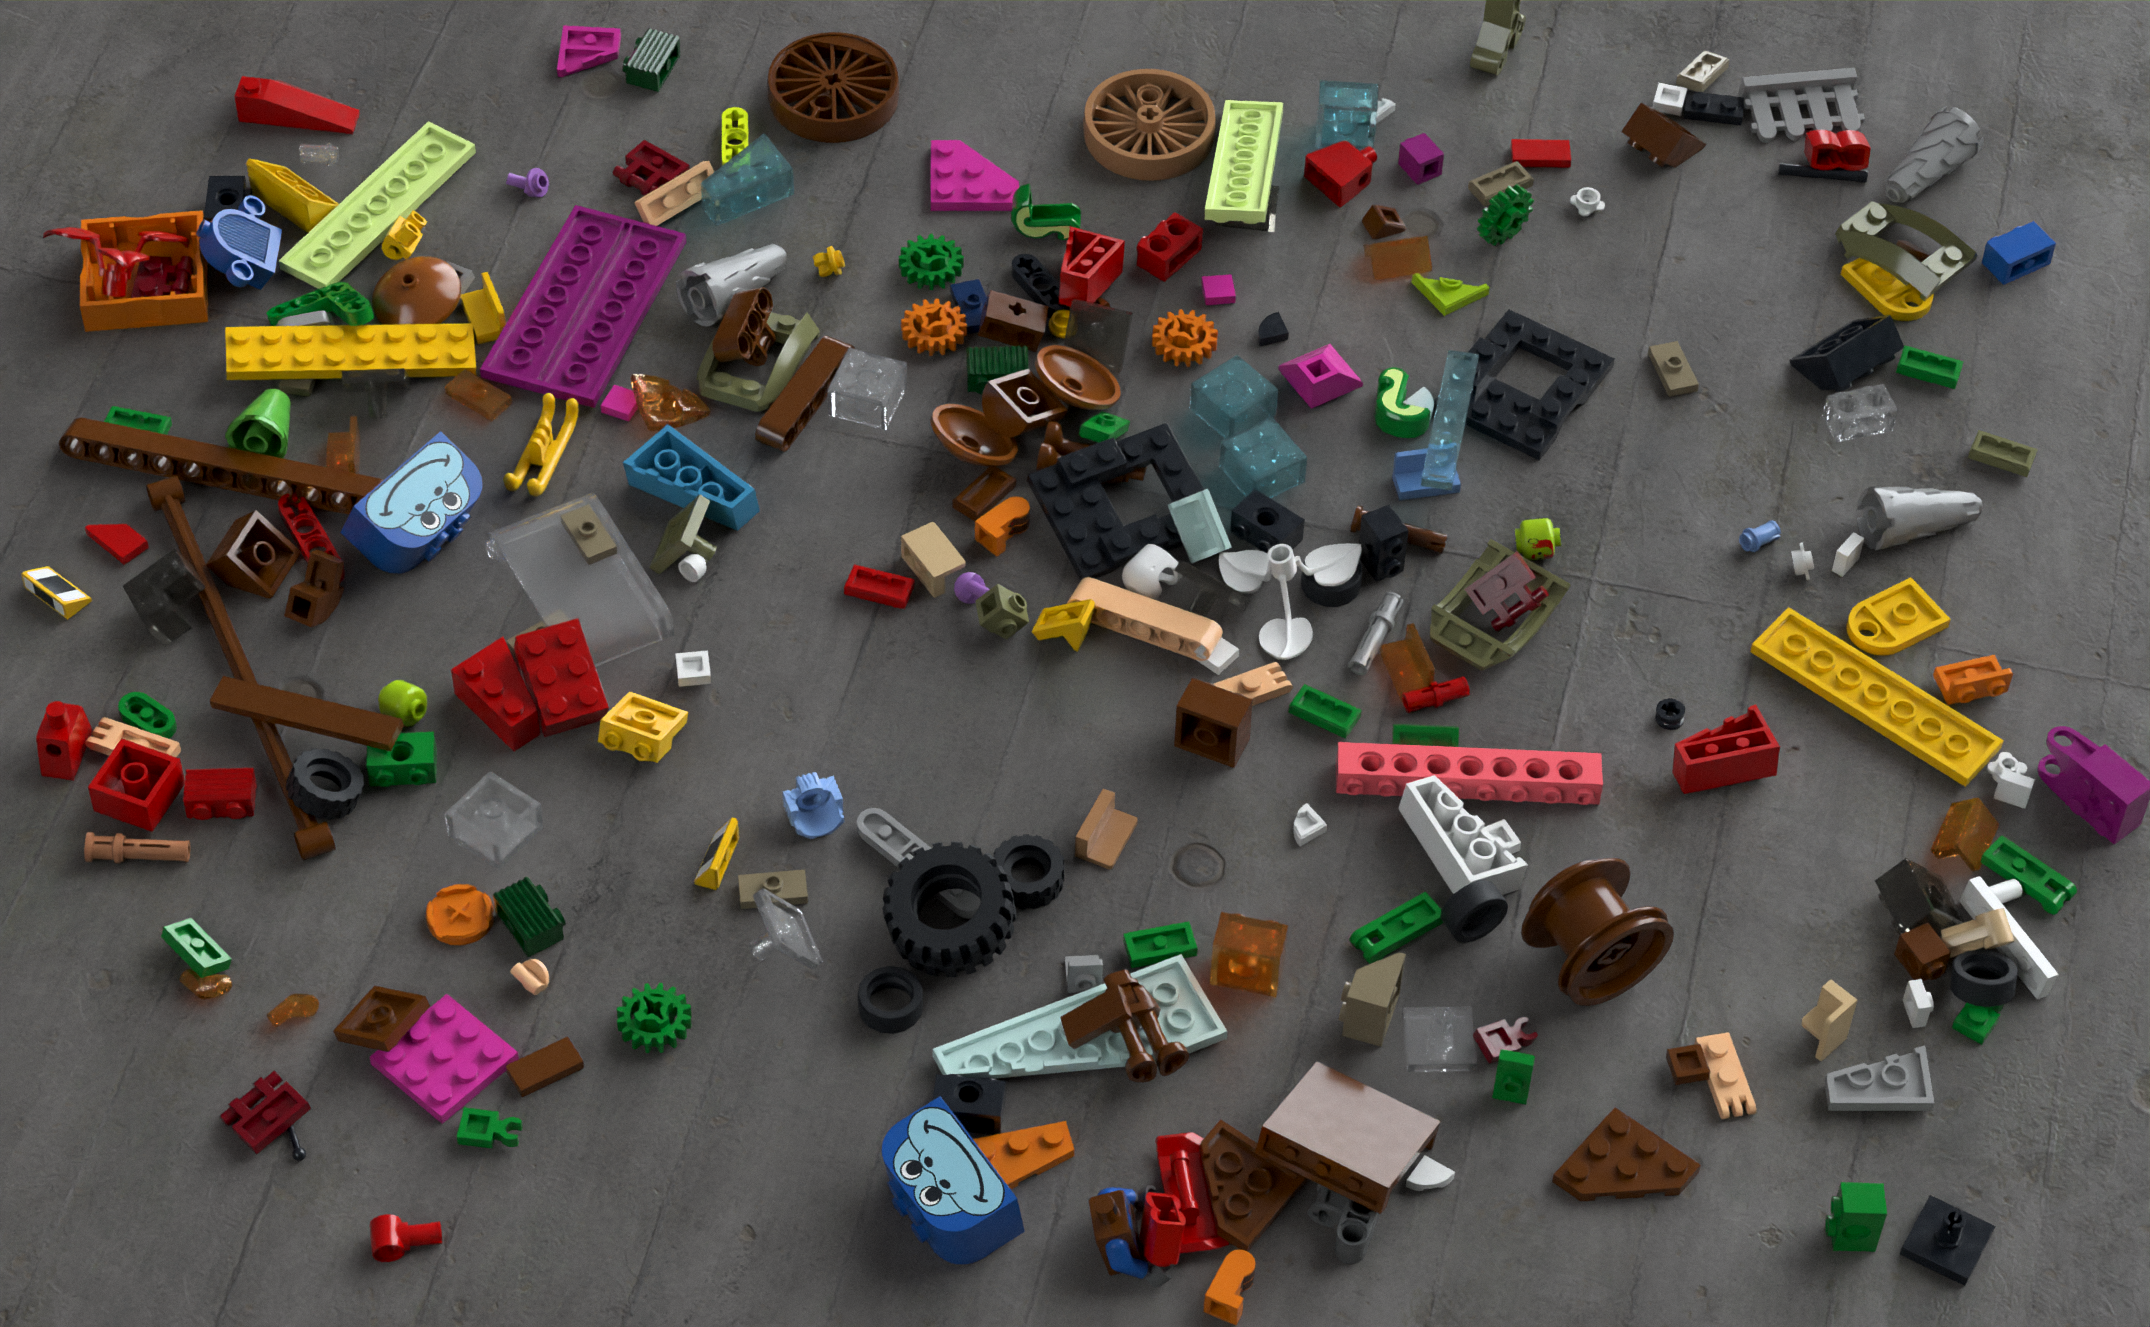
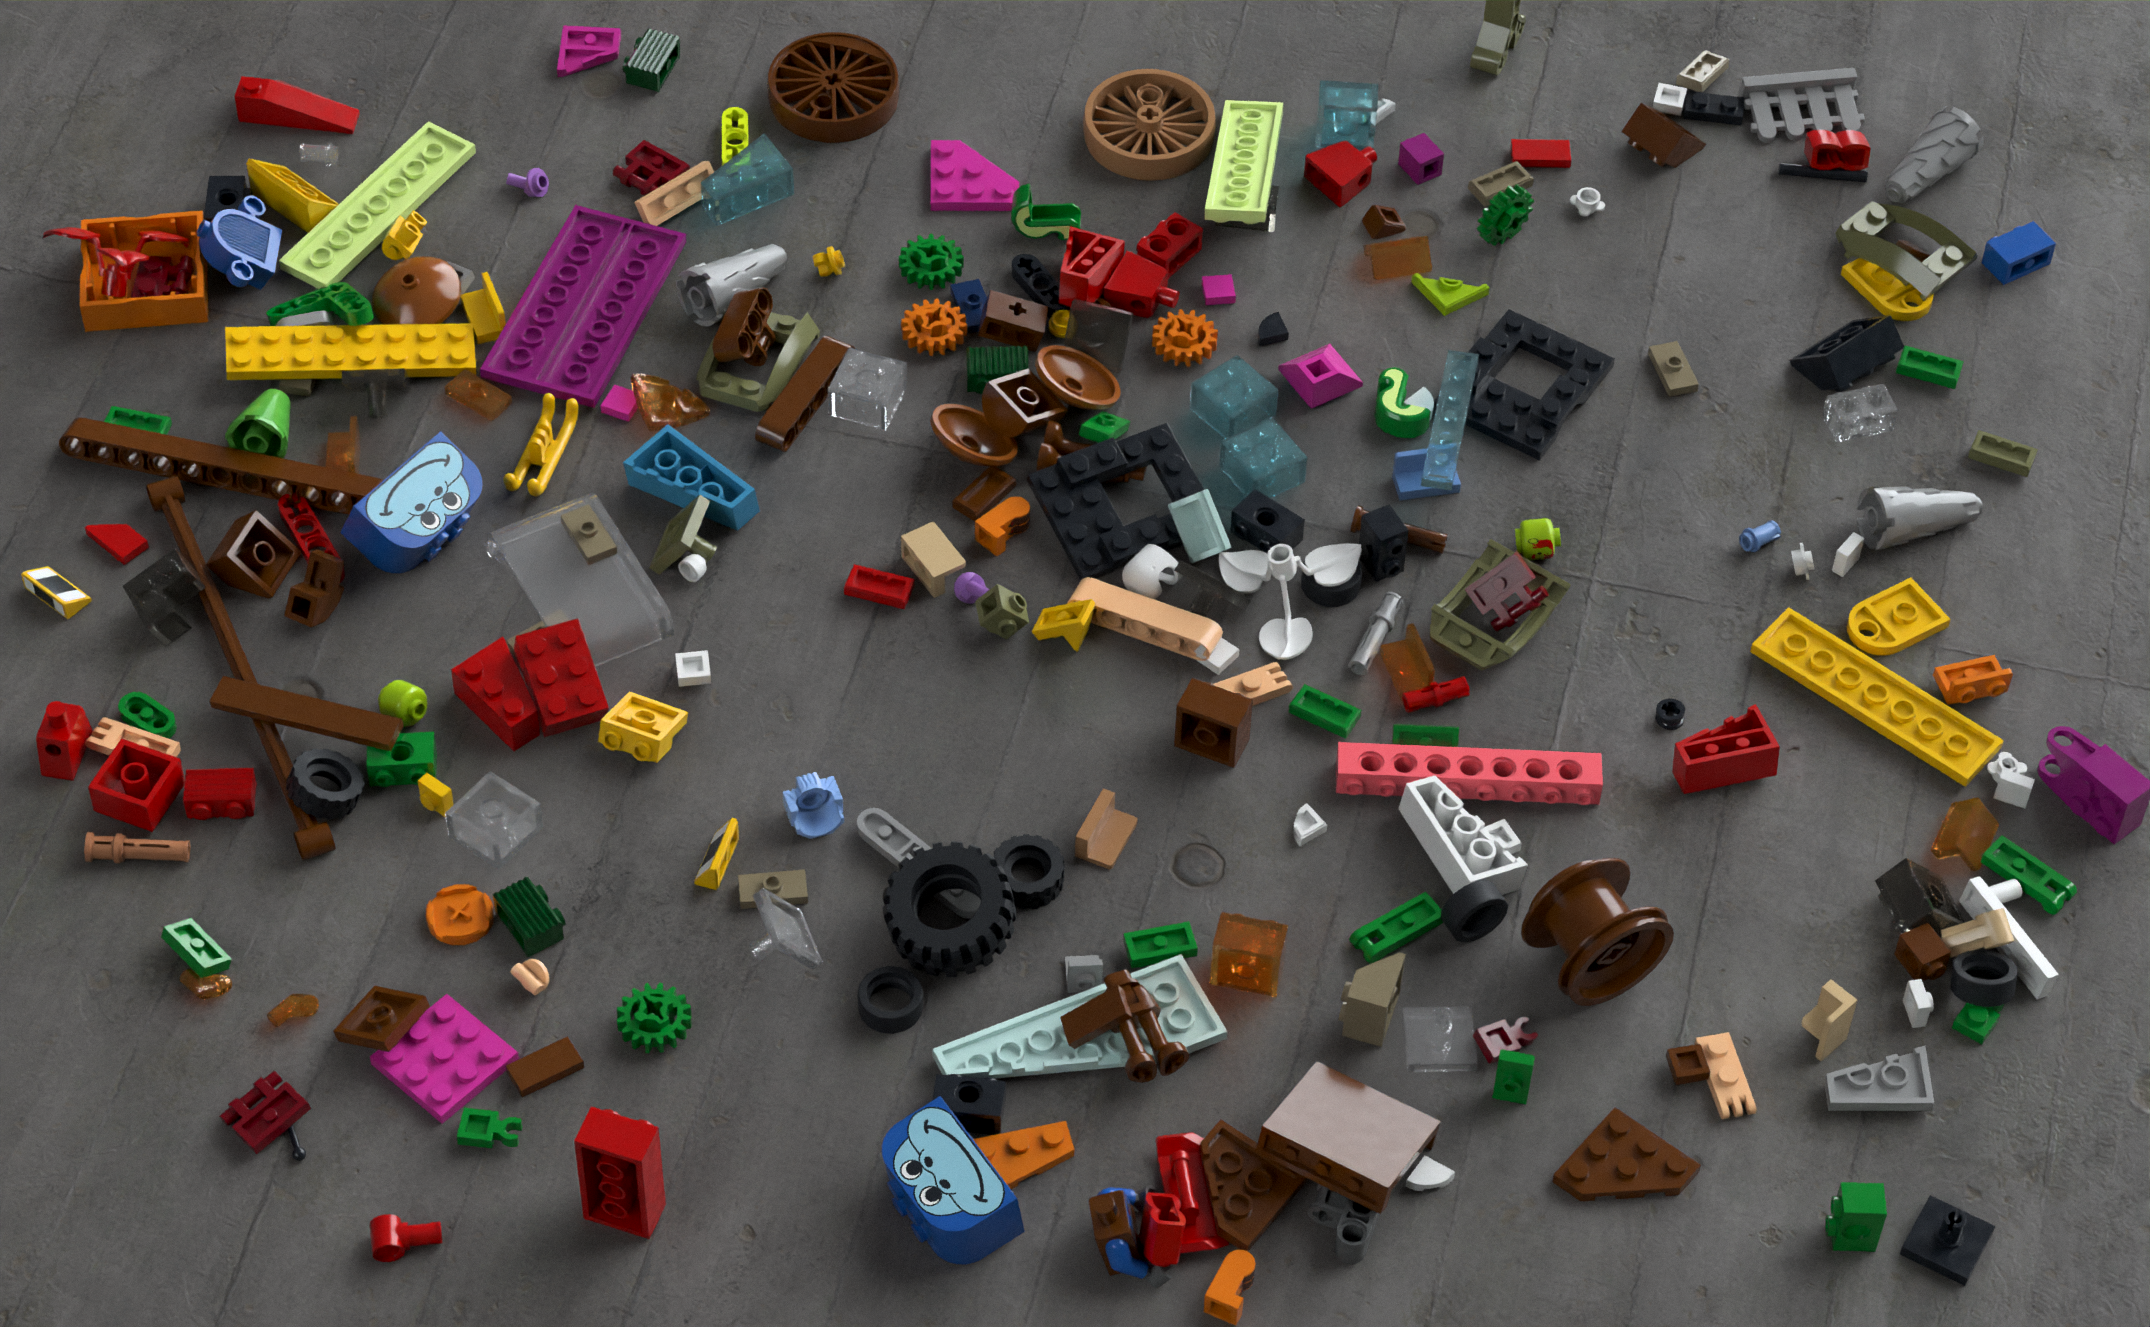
none -> yellow plate [418,773,454,817]
none -> red brick [574,1106,666,1239]
none -> red torso [1104,251,1180,318]

